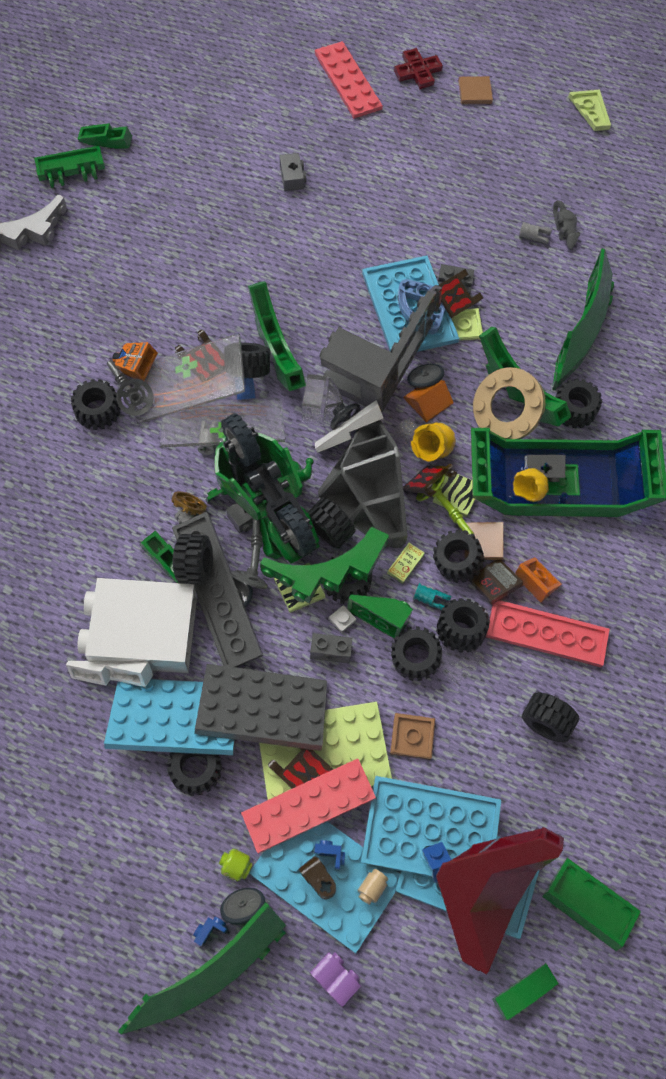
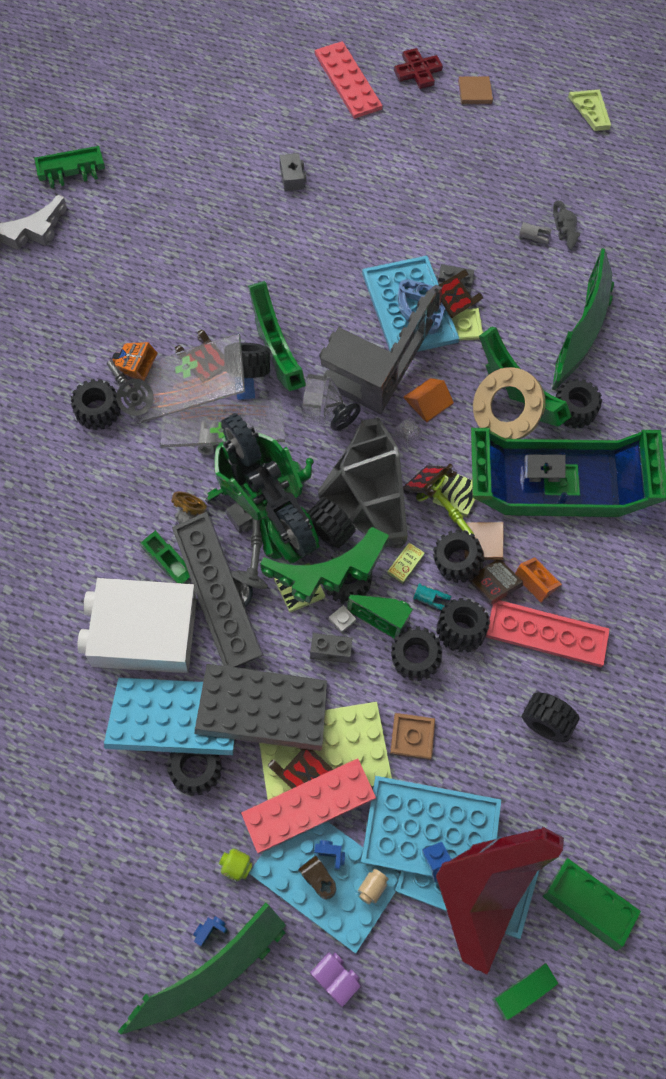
white slope [66,661,153,687] -> none
green slope [77,123,133,149] -> none
black tyre [173,534,213,585] -> none
dark grey wheel [220,888,266,925] -> none
white slope [315,400,383,453] -> none
dark grey wheel [407,364,445,388] -> none
yellow tile [411,422,456,462] -> none
yellow hair [513,468,549,502] -> none

